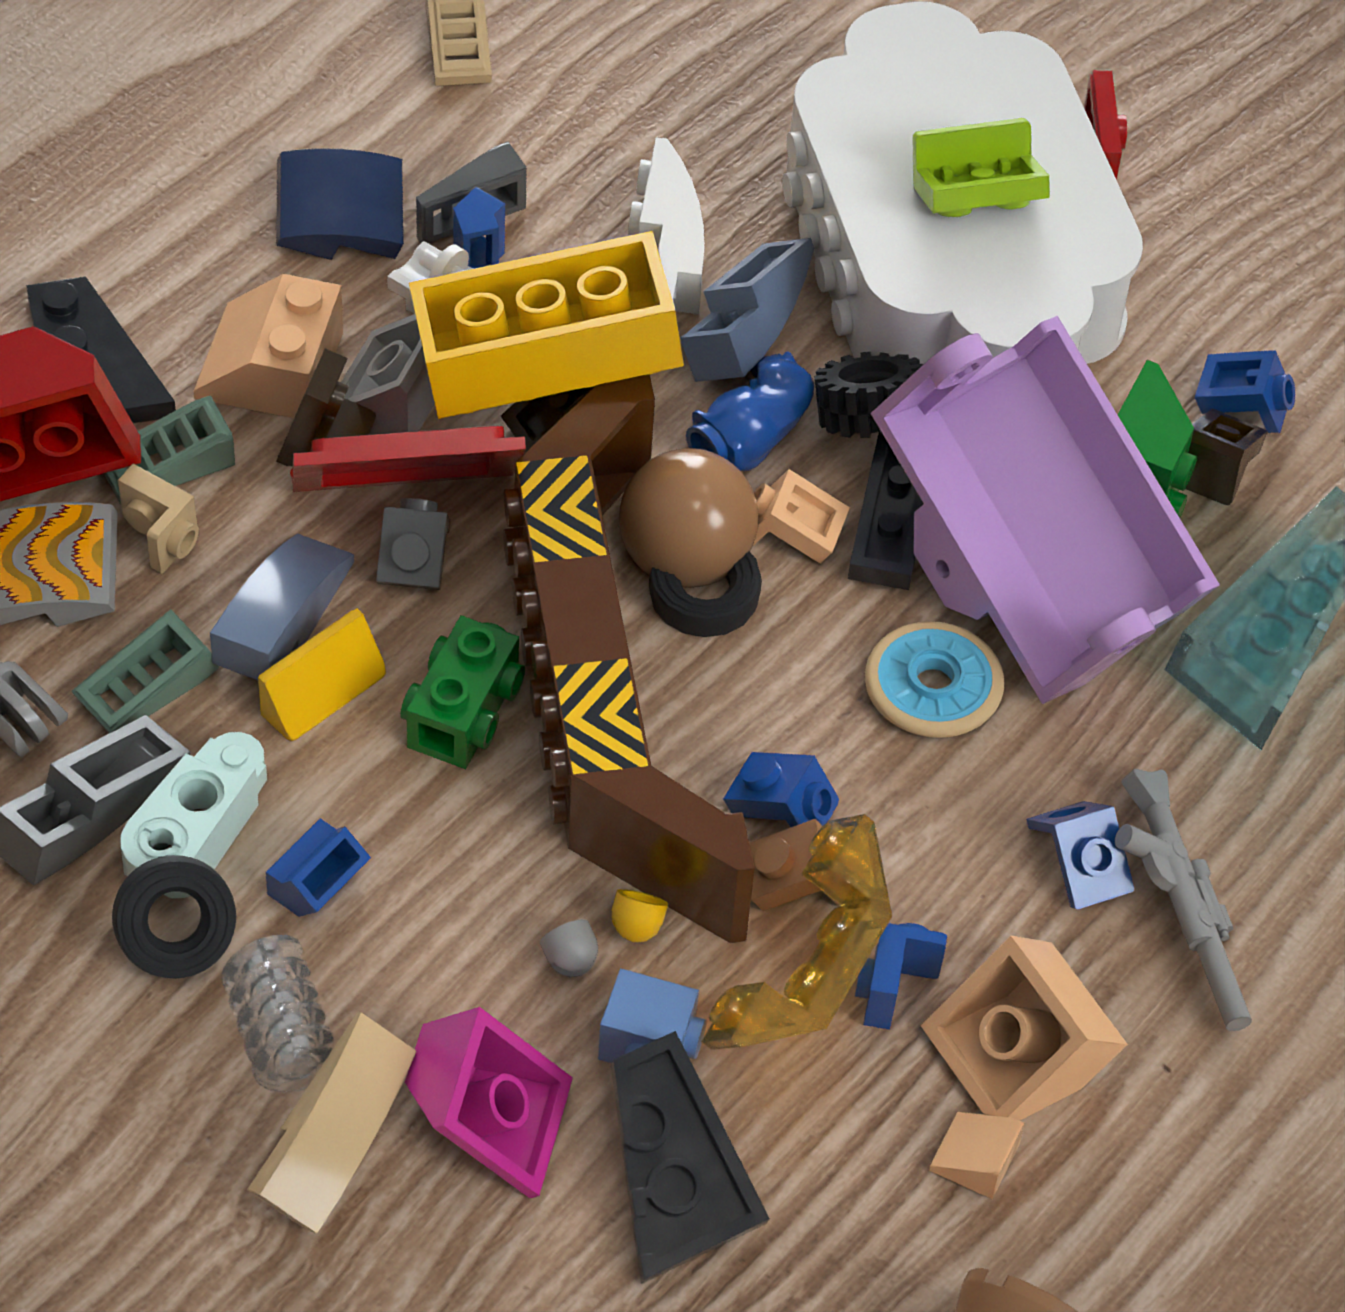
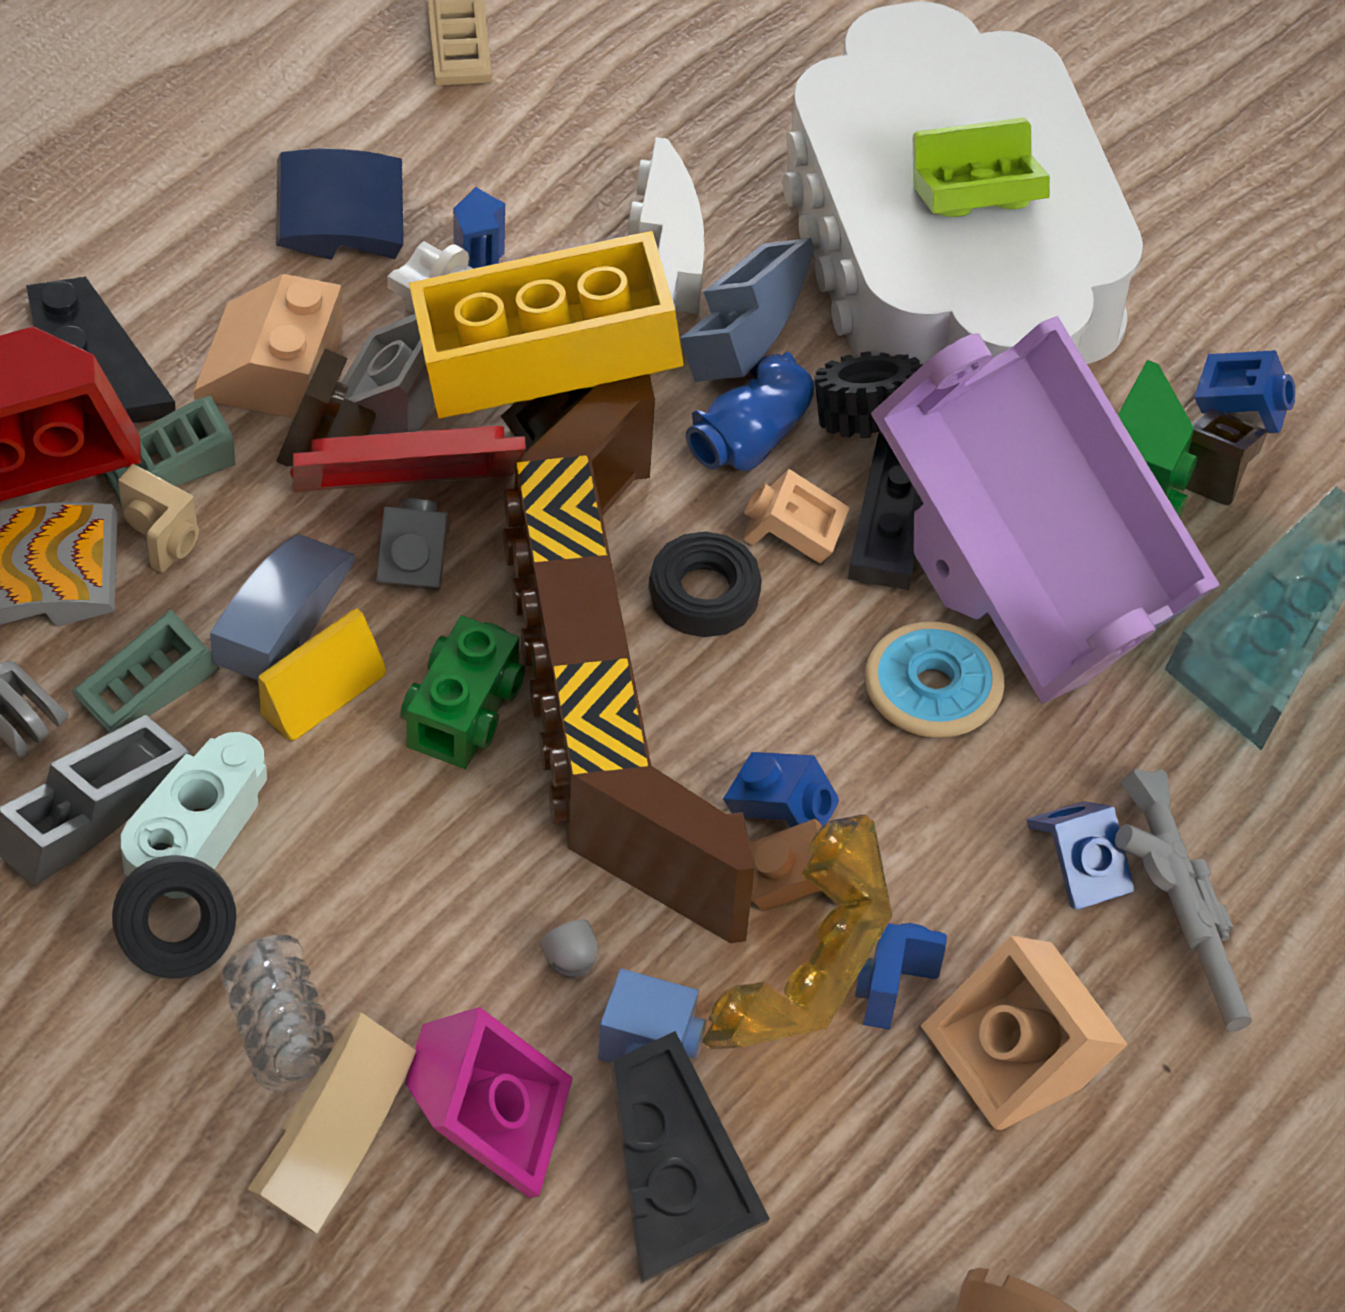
blue piece [266,818,371,917] -> none
dark grey slope [416,142,527,244] -> none
yellow hinge [611,889,668,942] -> none
medium nougat piece [619,448,759,588] -> none
light nougat slope [929,1112,1025,1199] -> none
red plate [1084,70,1127,180] -> none

